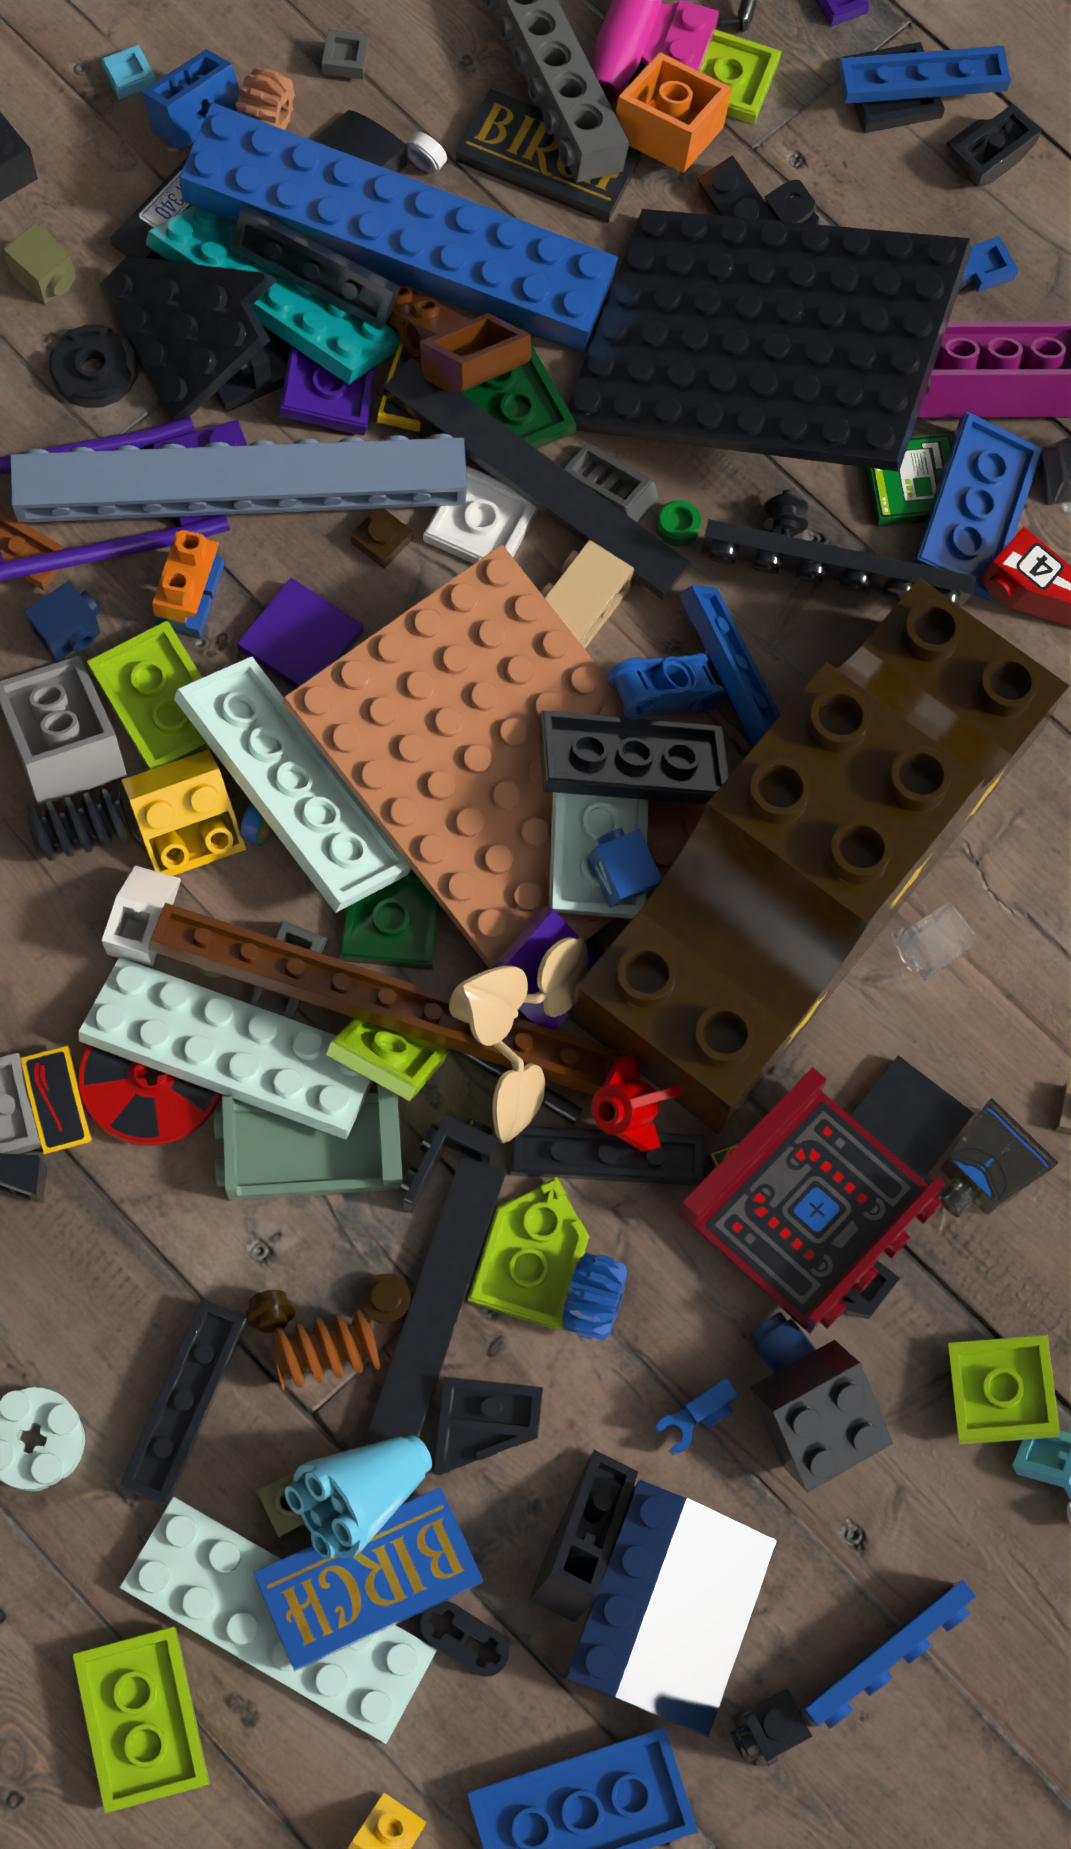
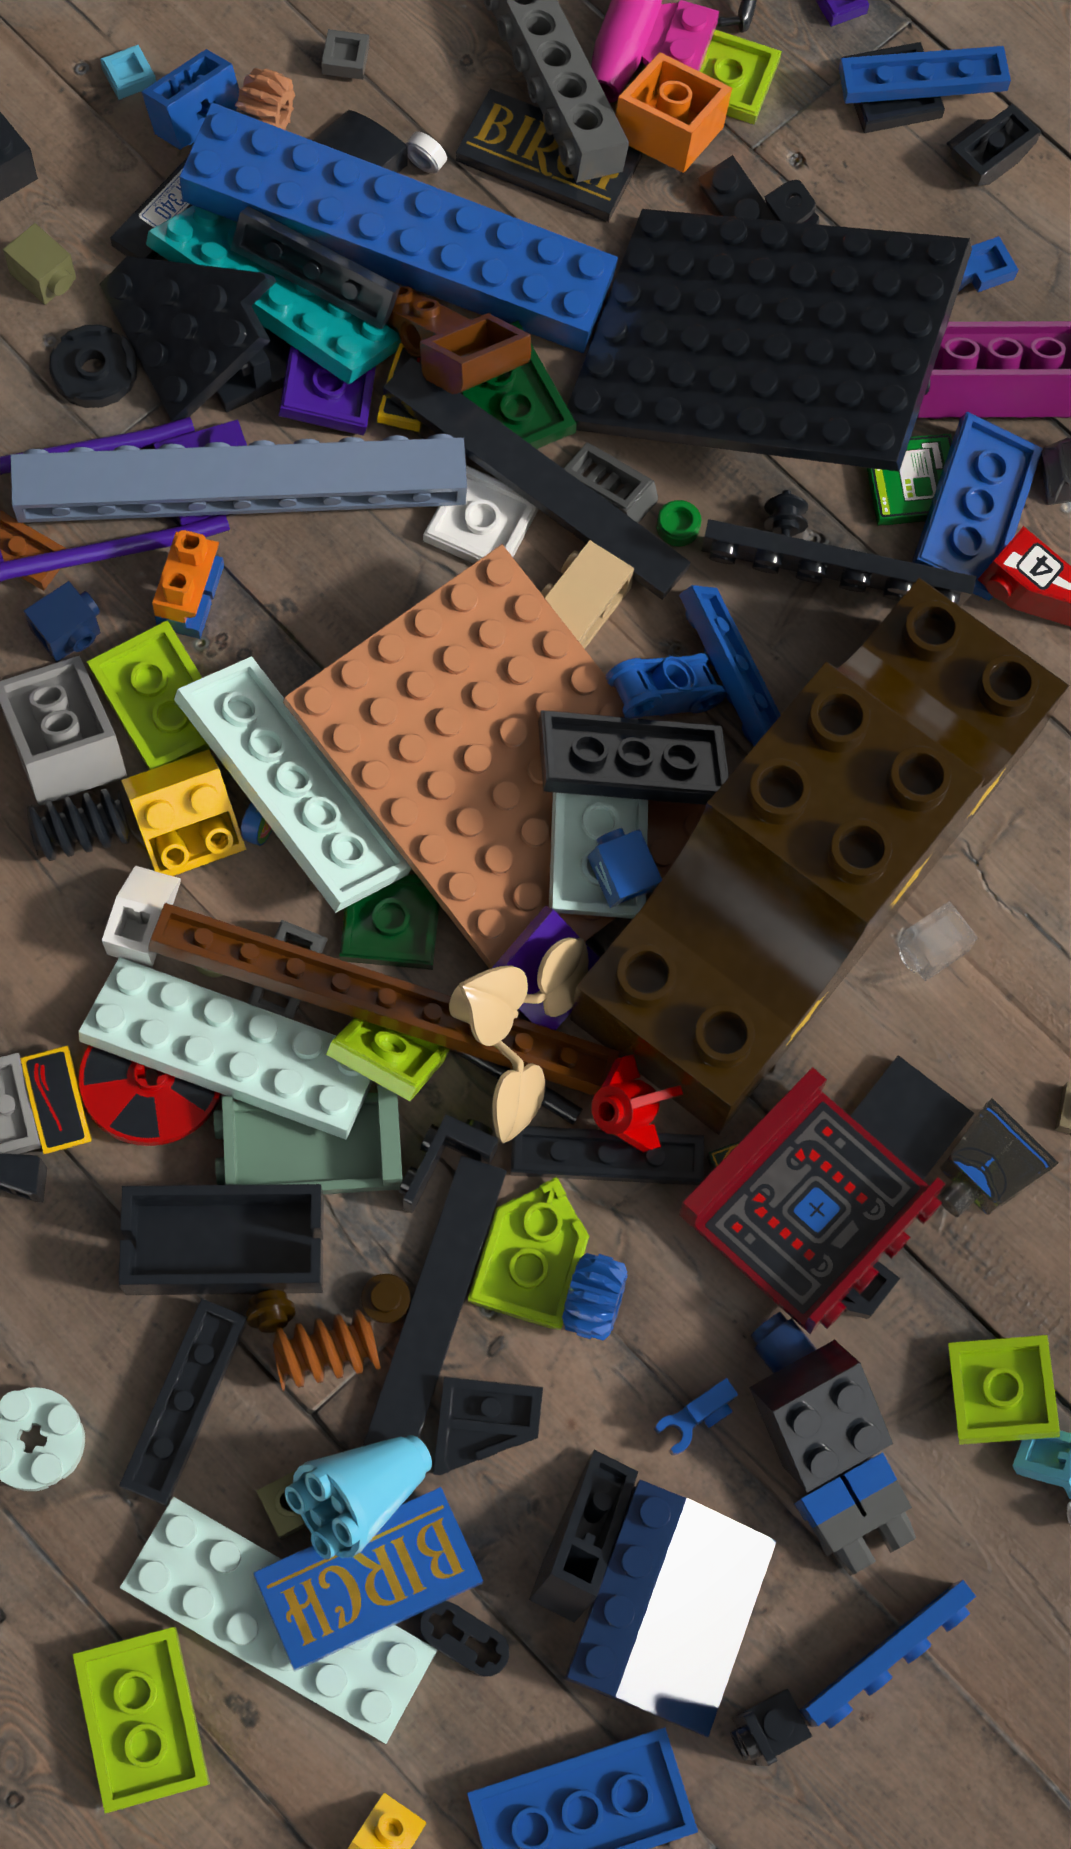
dark purple tile [237,578,364,689] -> none
dark brown plate [350,508,413,569] -> none
none -> black piece [119,1184,324,1295]
none -> dark grey hips [794,1452,916,1576]

